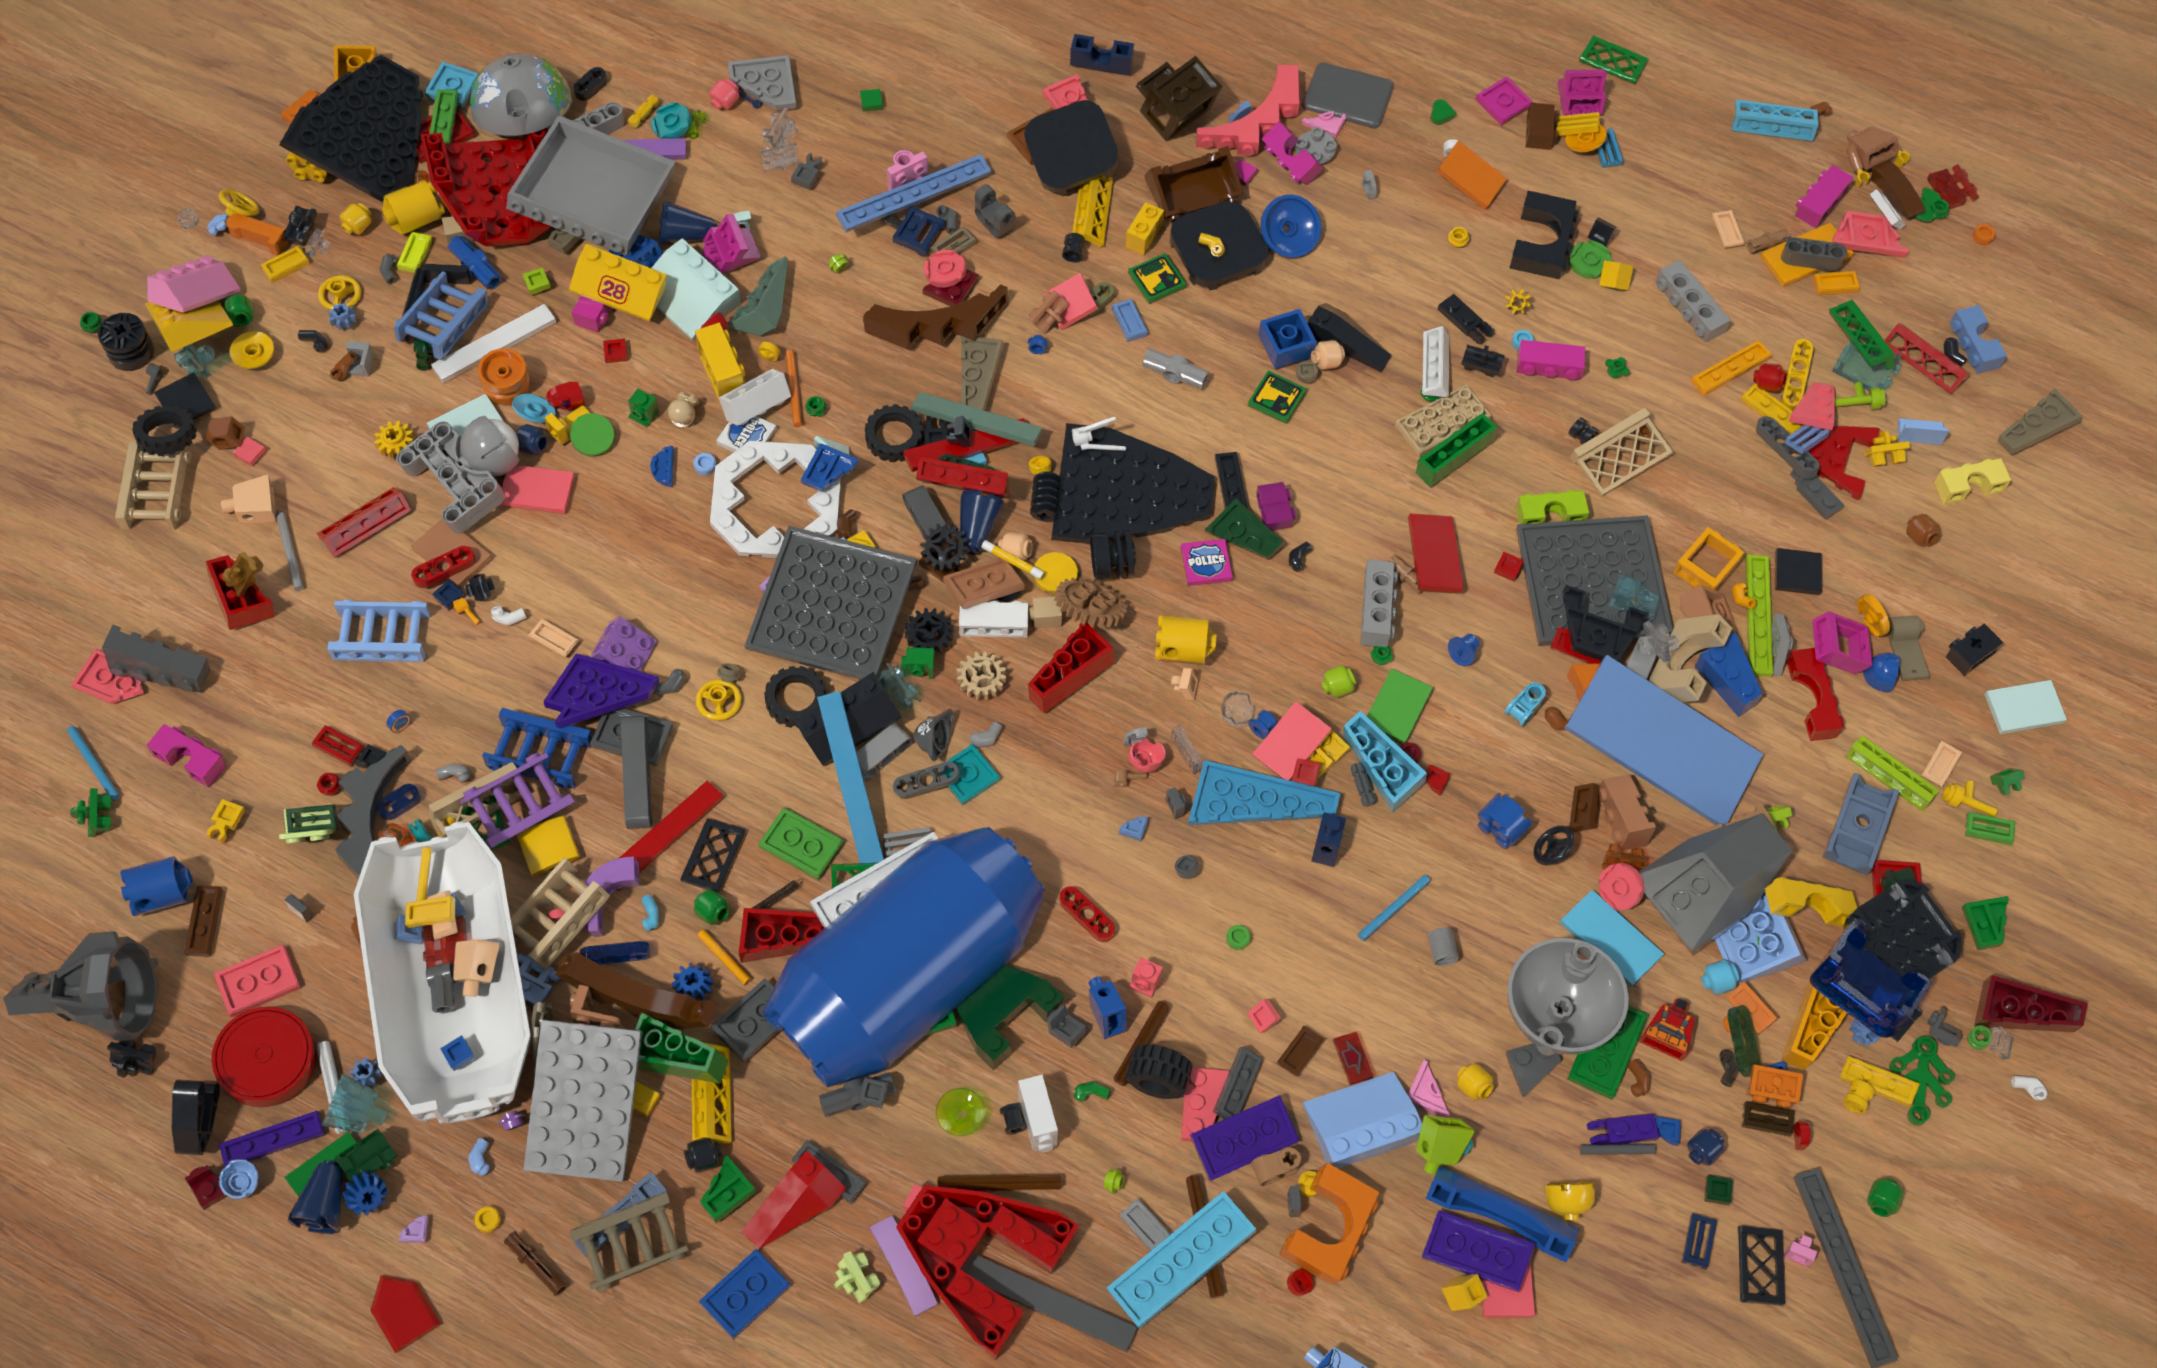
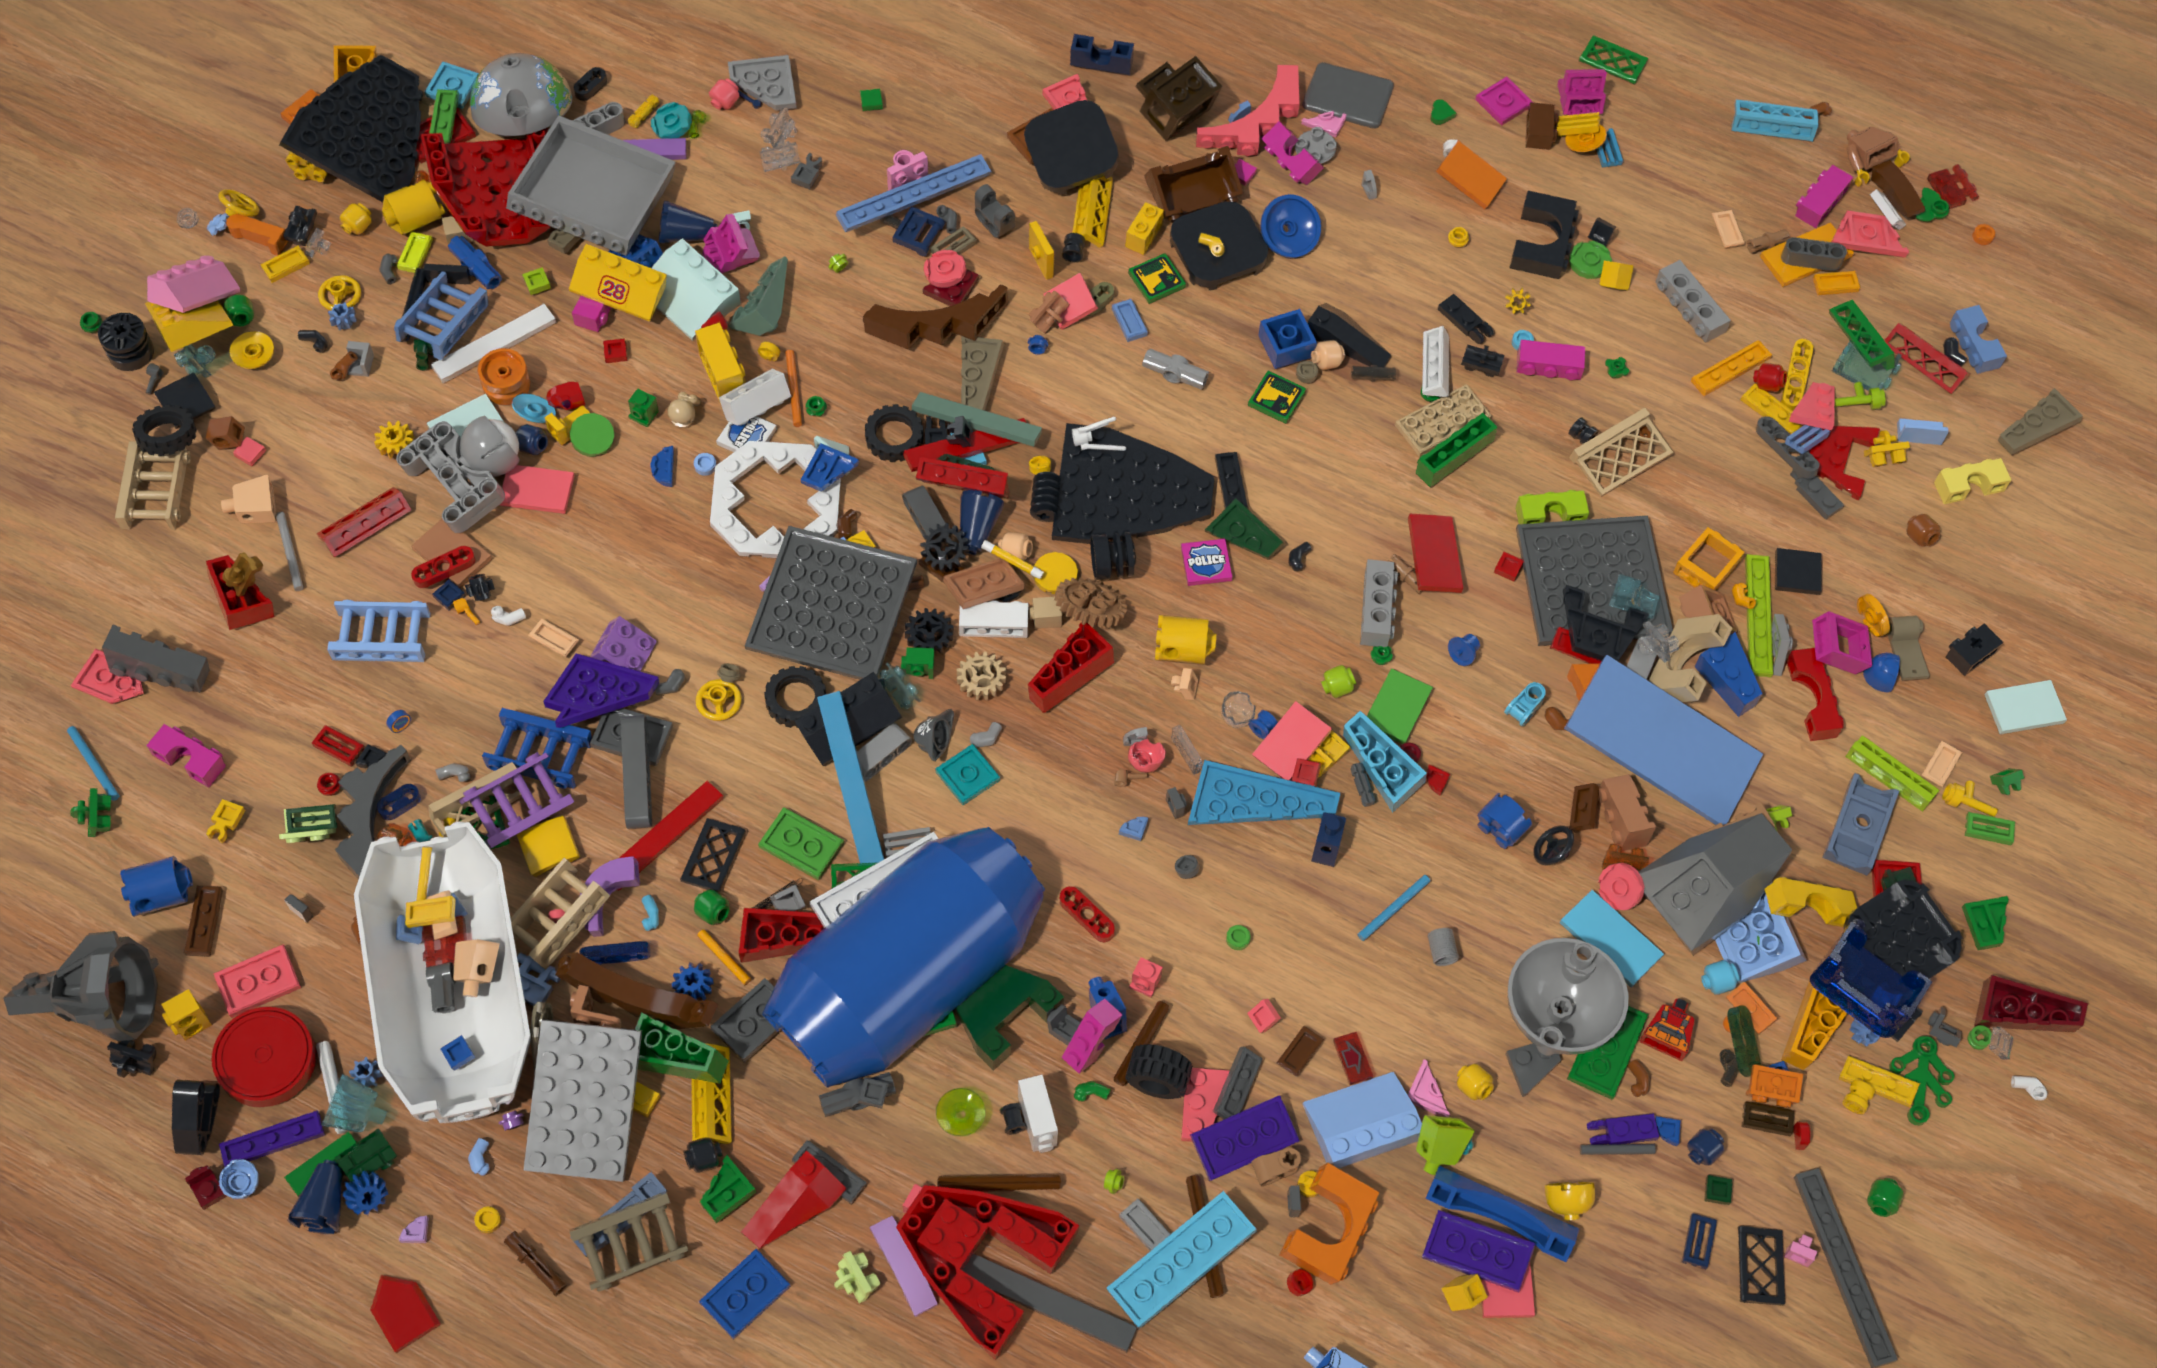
dark grey beam [893,762,960,799] -> none
magenta brick [1256,482,1296,531] -> none
none -> yellow brick [162,989,212,1041]
none -> light grey panel [770,885,806,911]
none -> yellow plate [1029,221,1054,280]
none -> dark pink arch [1061,999,1122,1074]
none -> clear smoke pin [1351,365,1396,382]

